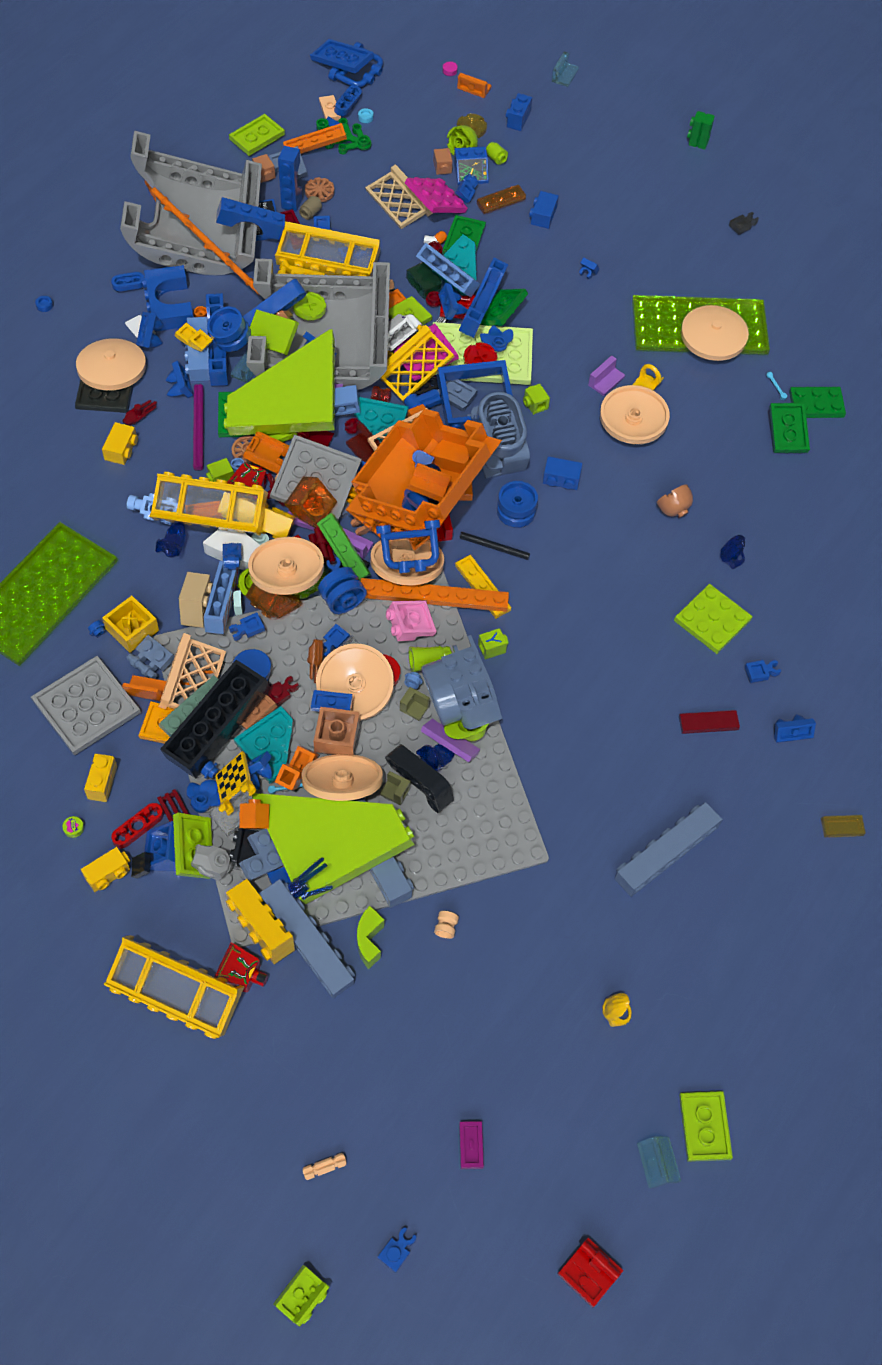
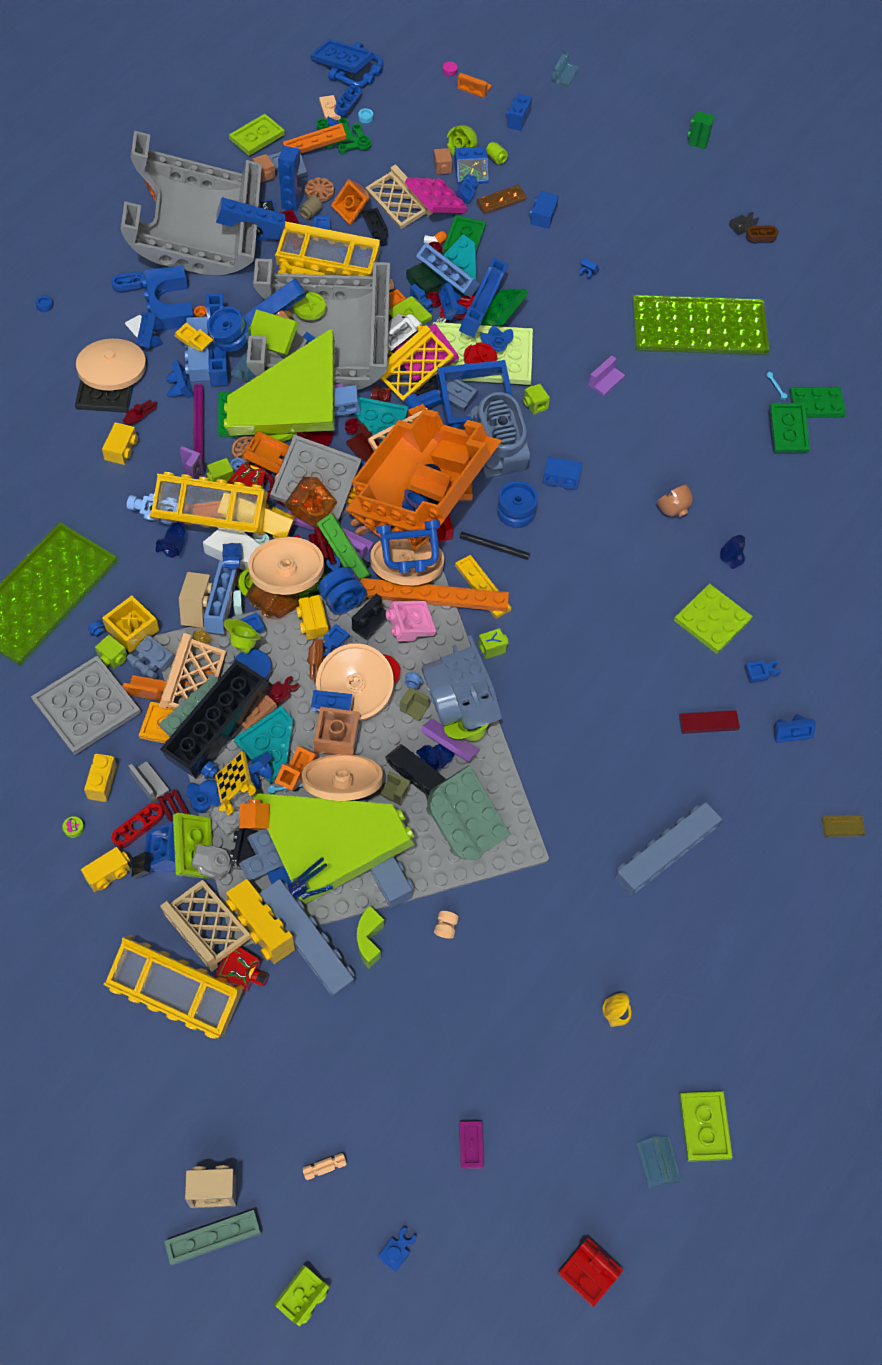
orange plant [151,187,260,295] -> none
lime plant [408,646,452,672] -> none
tile [412,450,435,468] -> none
clear yellow tile [457,114,487,138] -> none
light nougat dish [600,385,670,444] -> none
yellow piece [633,364,664,390] -> none
light nougat dish [681,305,749,361] -> none
none -> lime brick [95,635,127,669]
none -> light grey panel [128,761,170,803]
none -> tan fence [160,880,251,972]
none -> sand green plate [164,1210,261,1266]
none -> medium lavender panel [180,446,204,488]
none -> tan brick [185,1165,237,1208]
none -> clear yellow plate [192,628,211,648]
none -> lime piece [223,619,261,654]
none -> yellow brick [296,595,329,640]
none -> orange slope [331,179,369,225]
none -> black bracket [351,593,387,639]
none -> black hinge [362,208,388,246]
none -> blue plate [410,284,433,312]
none -> sand green plate [426,765,511,860]
none -> reddish brown plate [746,225,779,242]

